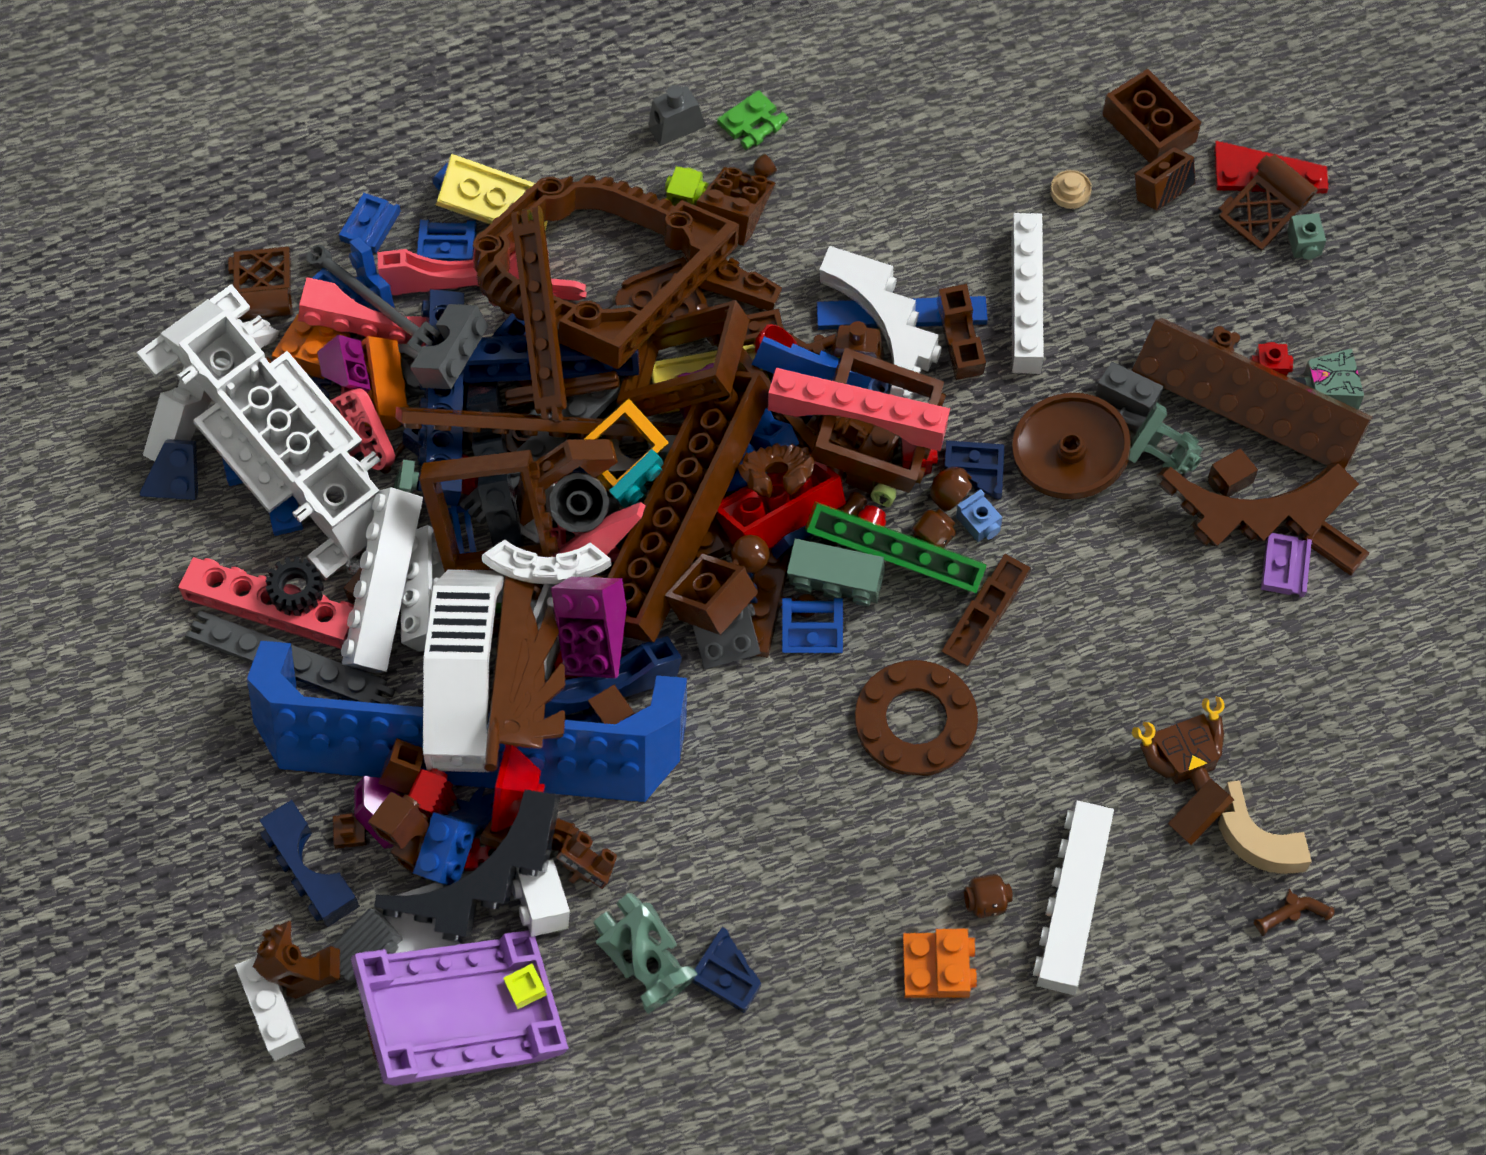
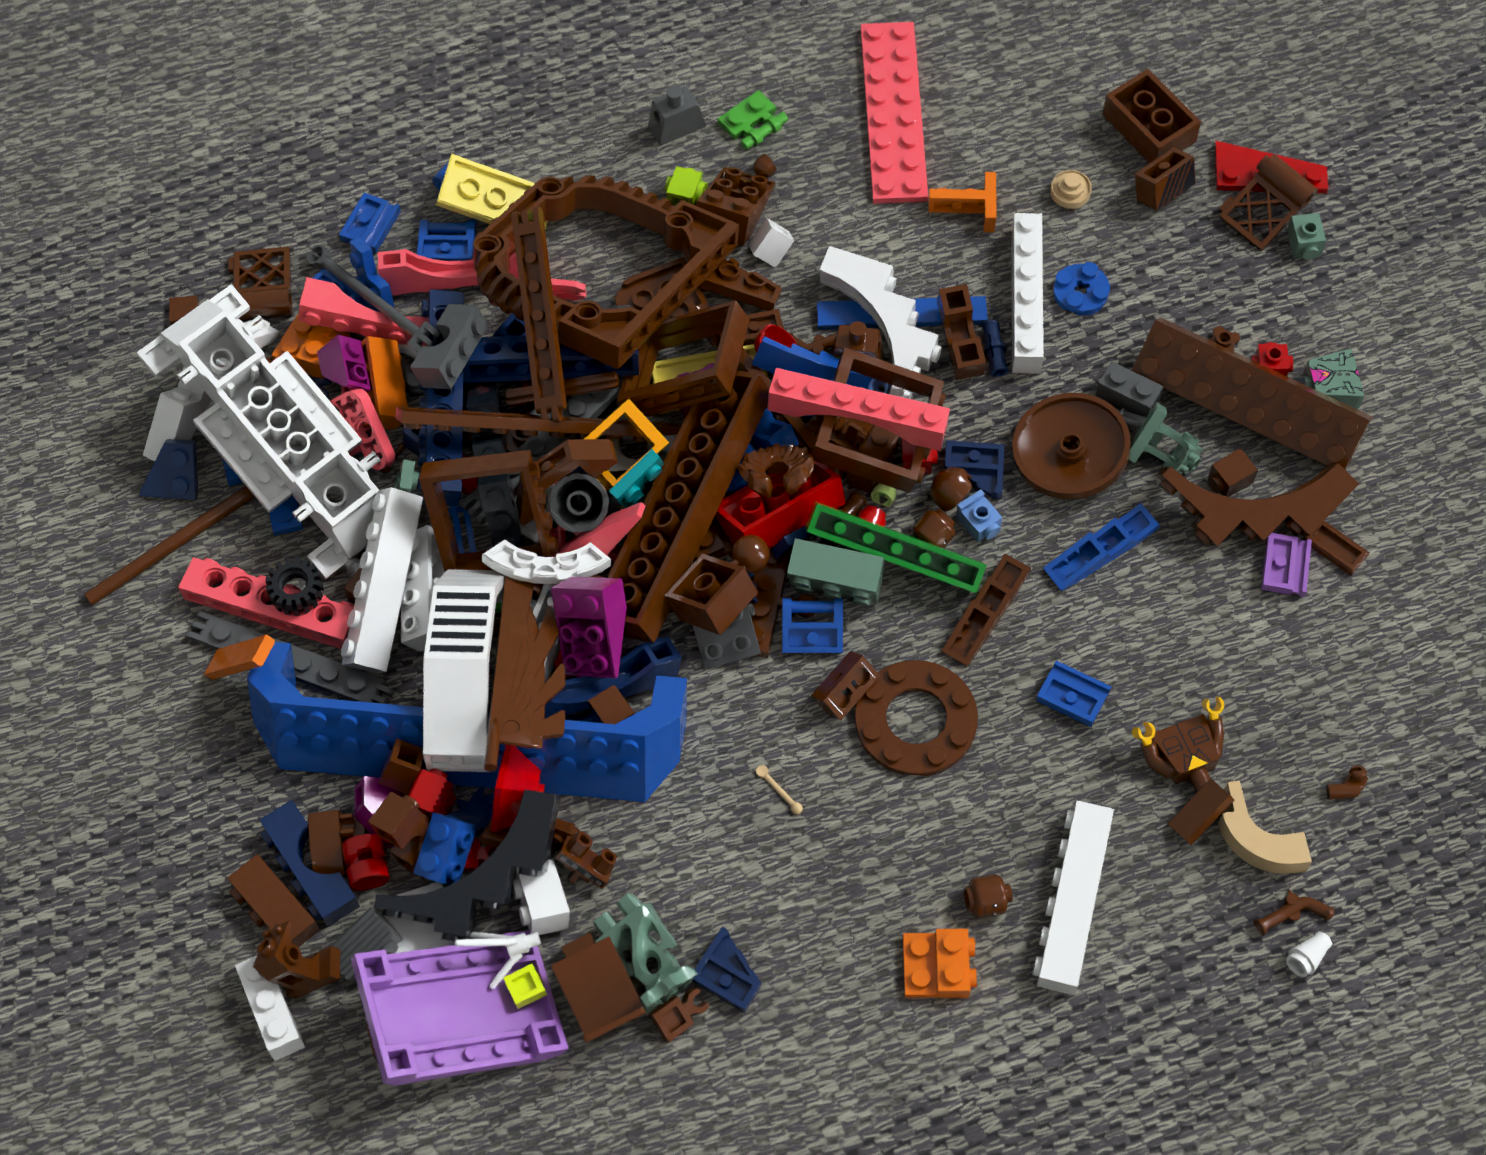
none -> reddish brown piece [84,486,255,606]
none -> reddish brown tile [169,295,199,325]
none -> orange tile [203,635,275,680]
none -> reddish brown brick [227,854,320,948]
none -> reddish brown slope [308,810,346,877]
none -> red wheel [342,834,390,891]
none -> white plant [455,932,541,989]
none -> reddish brown piece [551,933,646,1043]
none -> reddish brown plate [648,988,709,1042]
none -> white panel [749,218,794,267]
none -> tan hinge [756,765,803,815]
none -> reddish brown piece [811,651,880,720]
none -> coral plate [861,22,928,204]
none -> orange bracket [928,172,996,232]
none -> dark blue pin [981,320,1009,377]
none -> blue plate [1036,661,1111,727]
none -> blue slope [1043,503,1160,592]
none -> blue plate [1053,262,1110,316]
none -> white cone [1286,932,1332,977]
none -> reddish brown arm [1326,765,1368,800]

